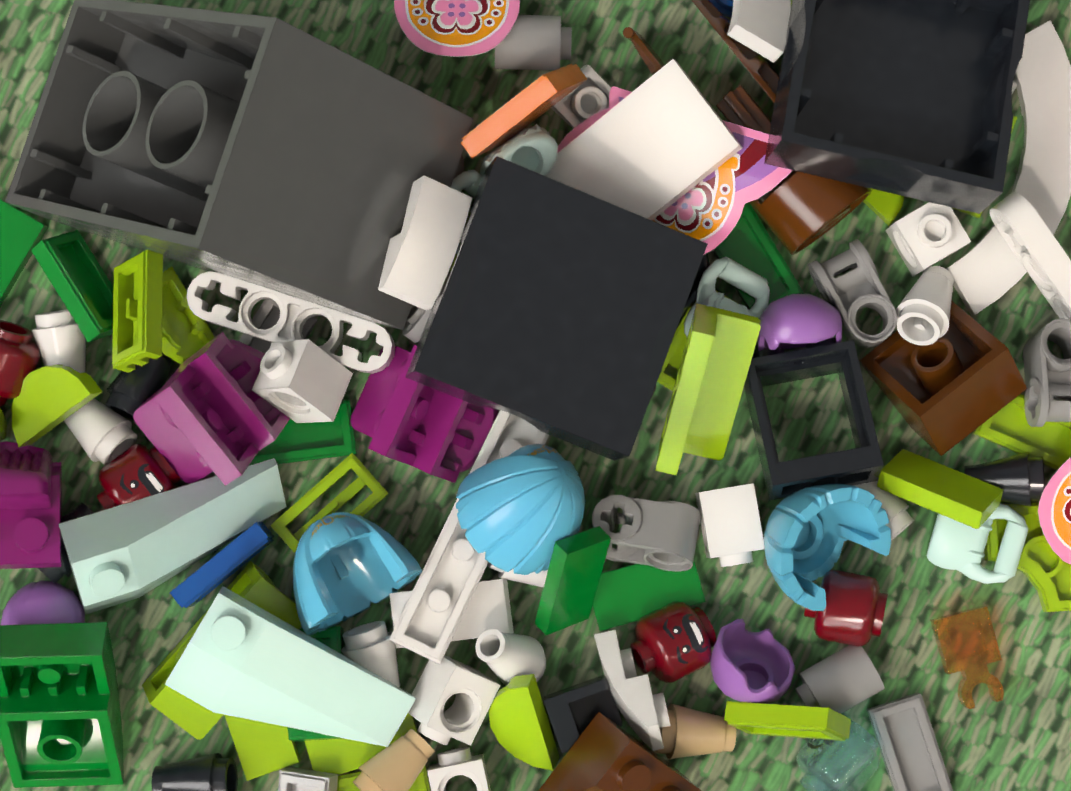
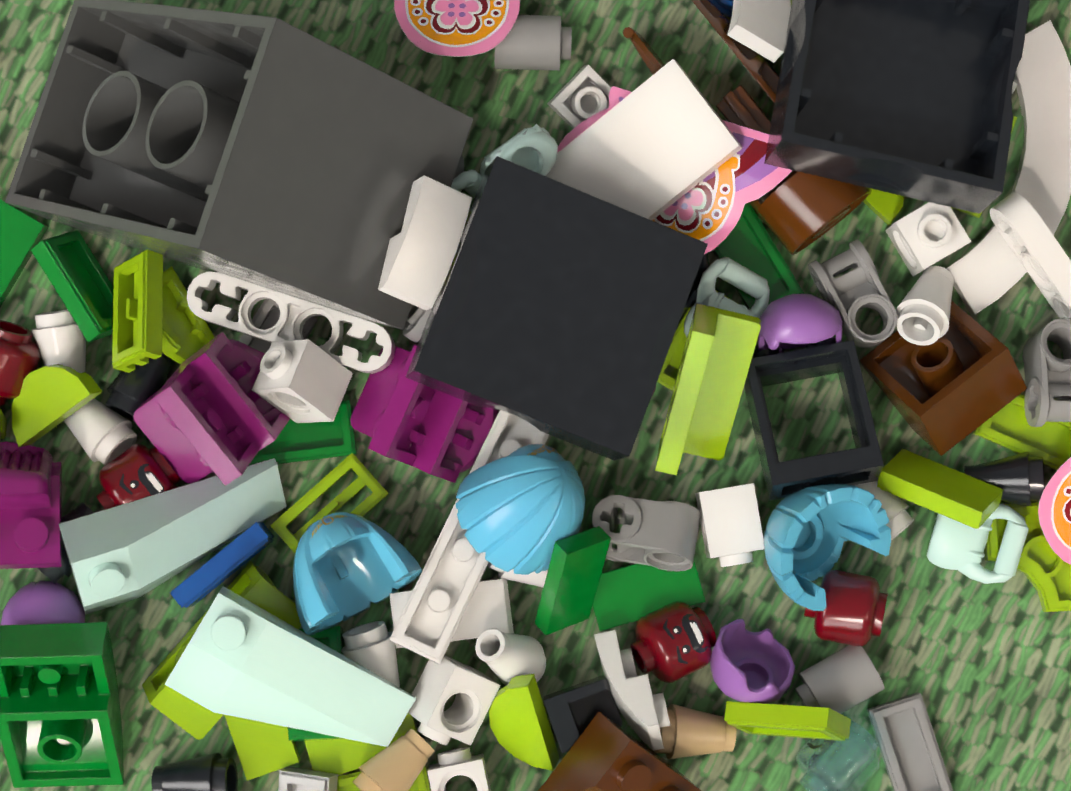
tile [461,64,587,158] -> none
clear orange plate [930,606,1004,709] -> none

